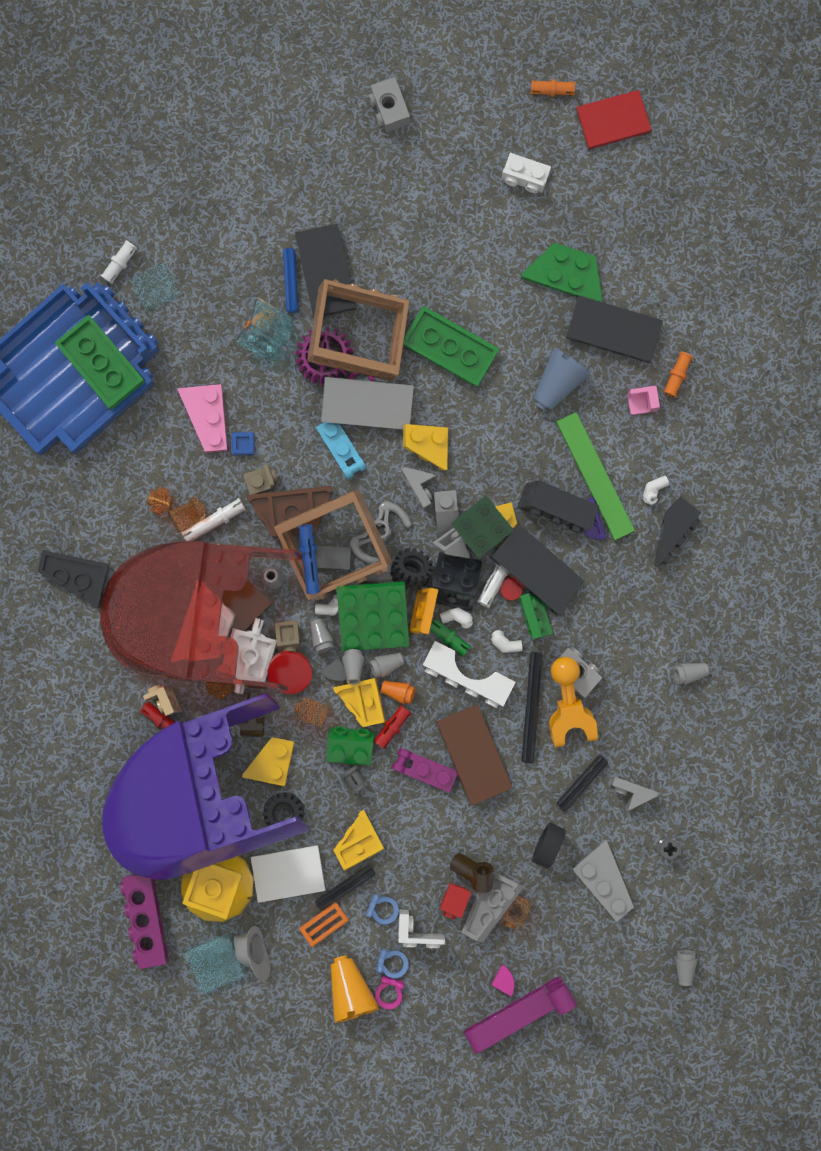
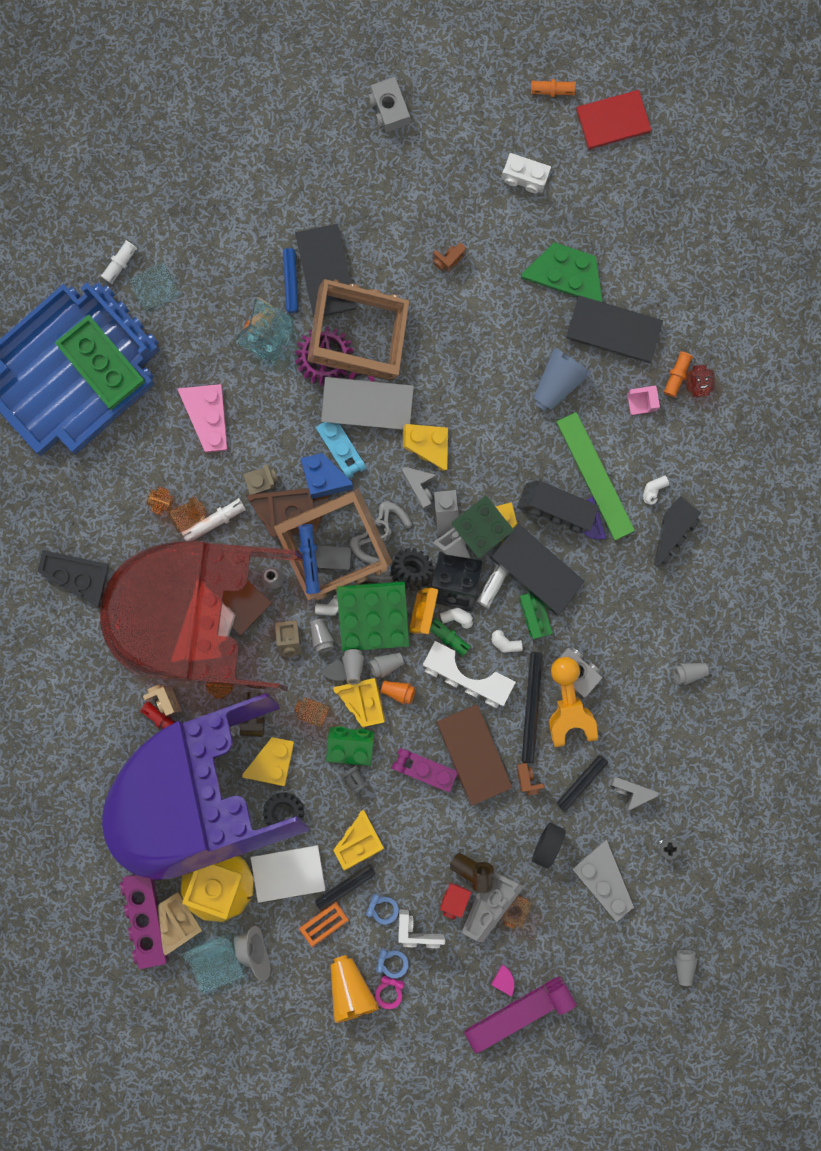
white plate [220,618,276,694] -> none
blue tile [232,432,255,456] -> none
red tile [267,651,312,694] -> none
red pin [373,705,412,750] -> none
green plate [403,306,499,388] -> none
red tile [500,578,523,601] -> none
none -> tan wing [157,892,202,955]
none -> blue wing [301,453,353,499]
none -> dark orange bracket [432,242,467,273]
none -> dark orange bracket [516,763,545,795]
none -> clear red head [686,365,715,397]

